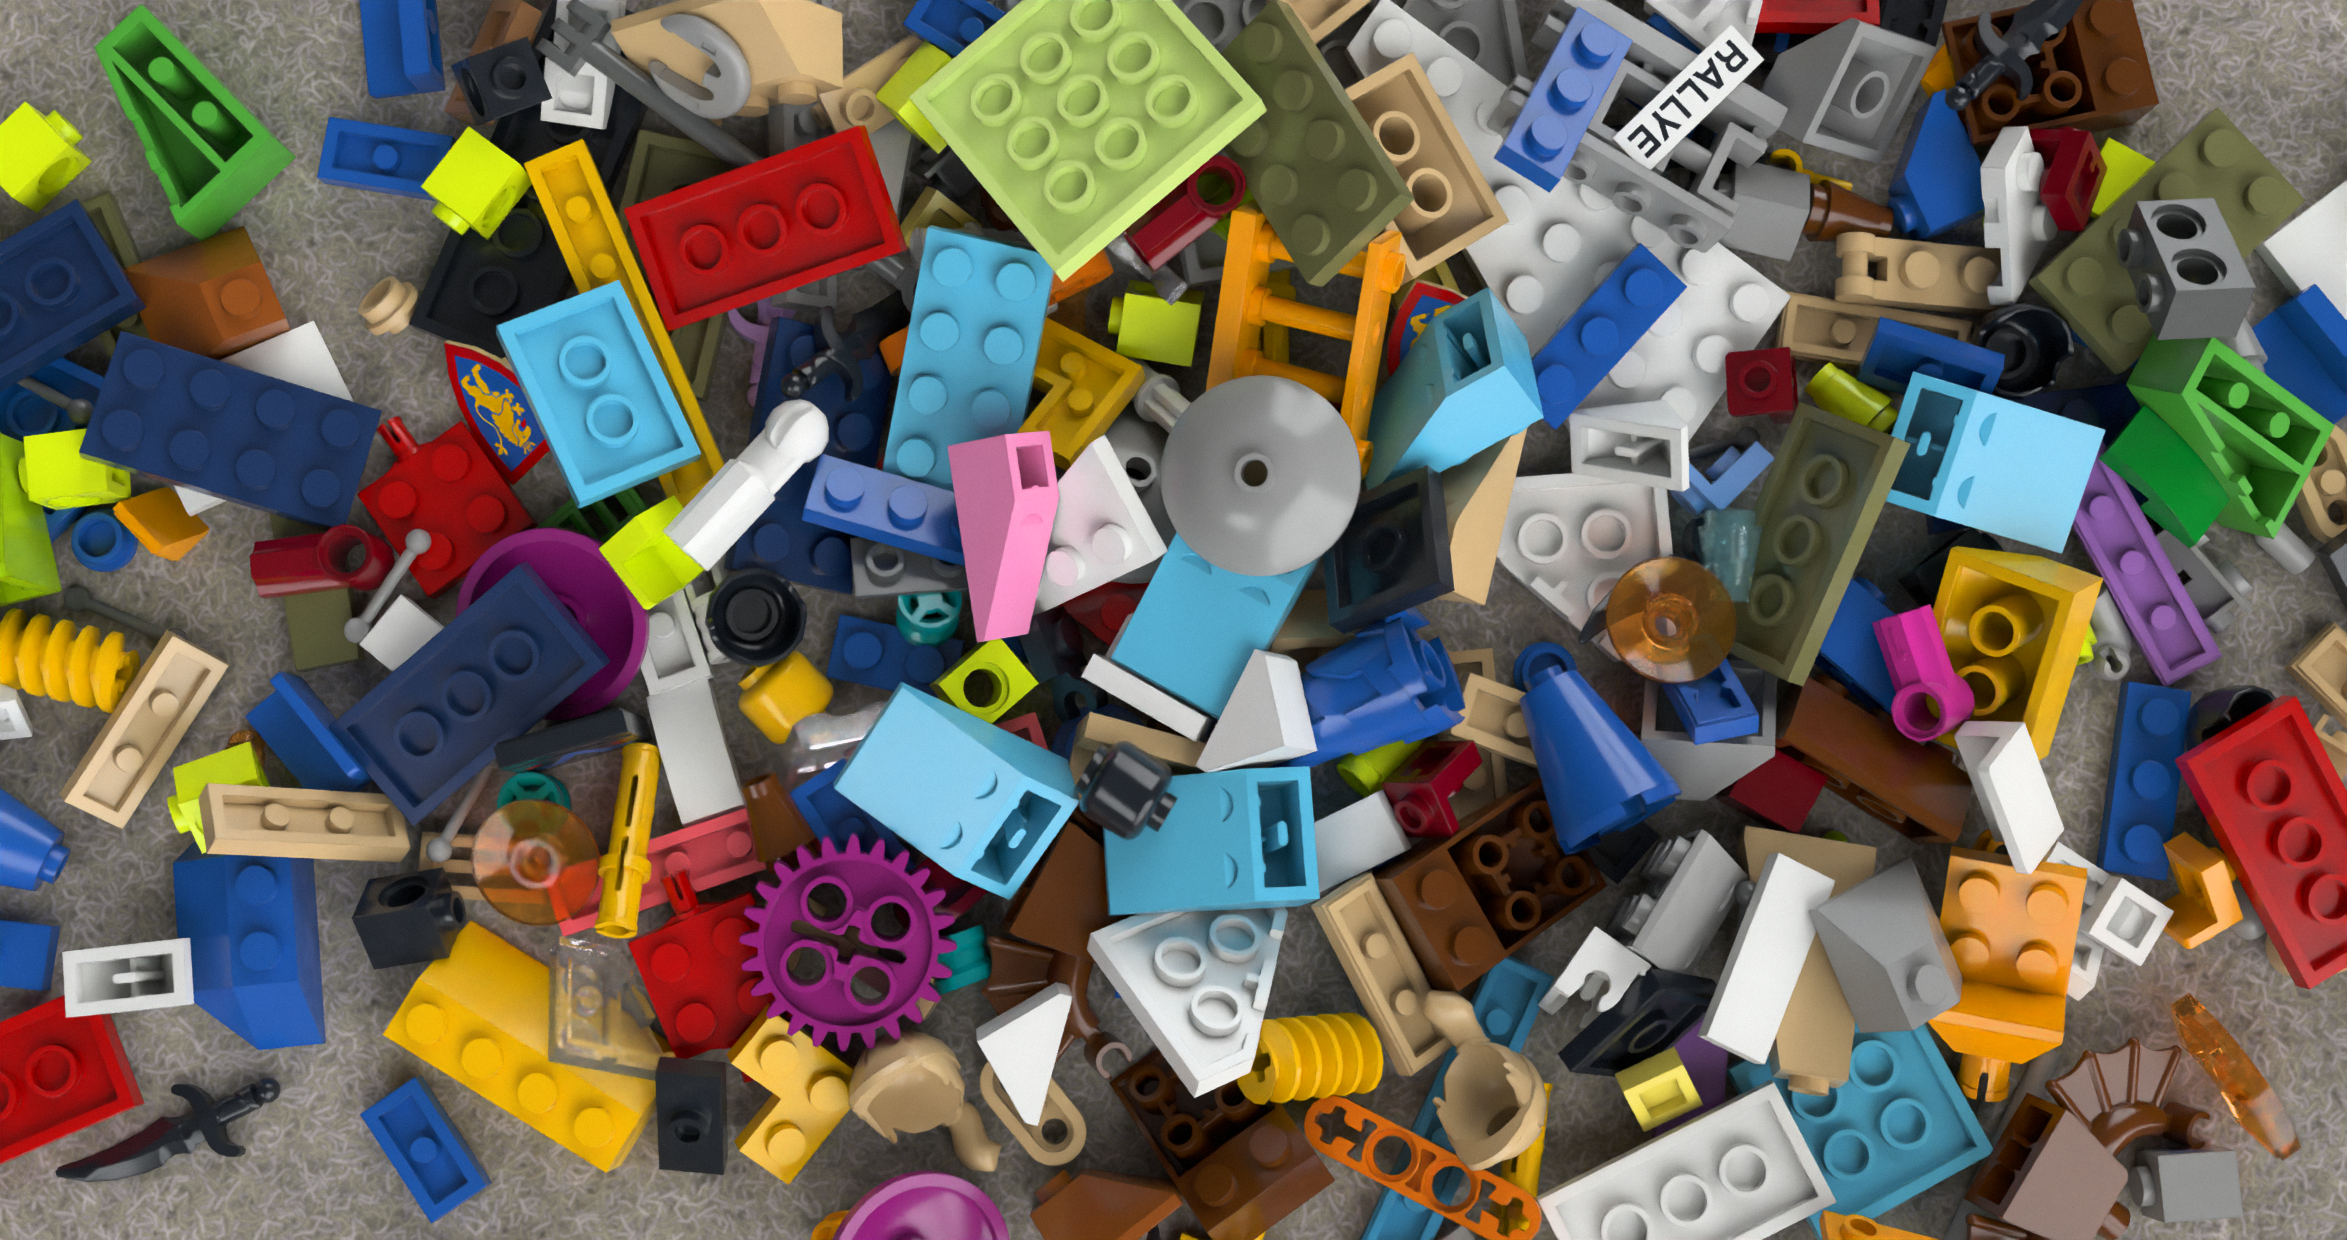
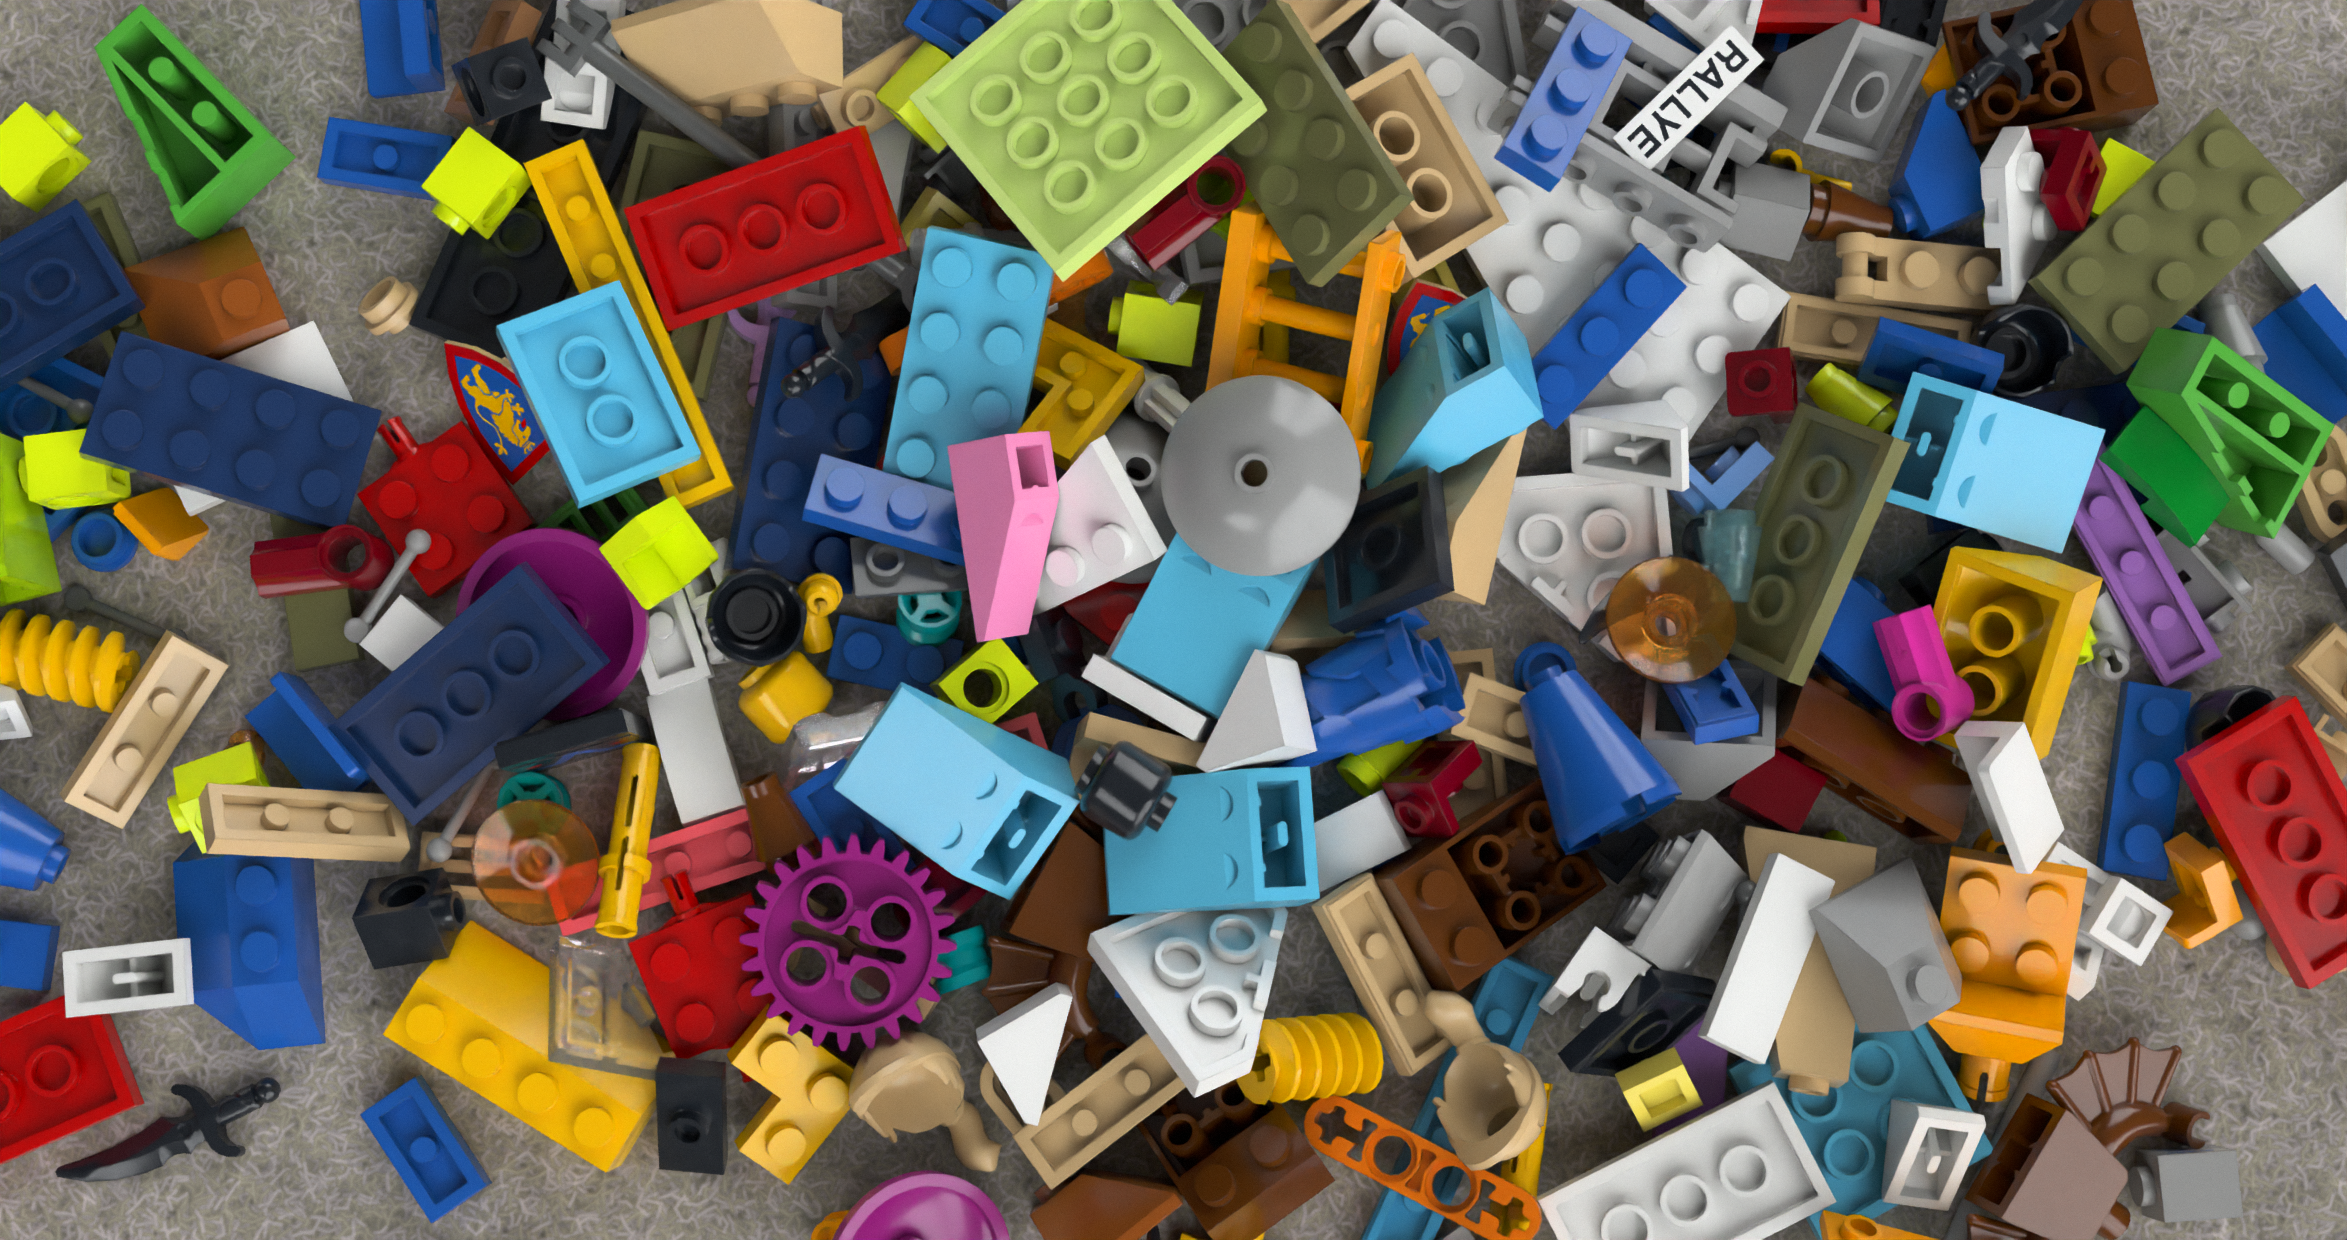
light grey head [648,14,751,119] -> none
white piece [663,399,829,572] -> none
dark grey brick [2117,198,2256,340] -> none
clear orange tile [2170,993,2301,1161] -> none
none -> yellow arm [796,573,843,654]
none -> tan plate [1012,1033,1186,1190]
none -> white slope [1881,1099,1986,1211]

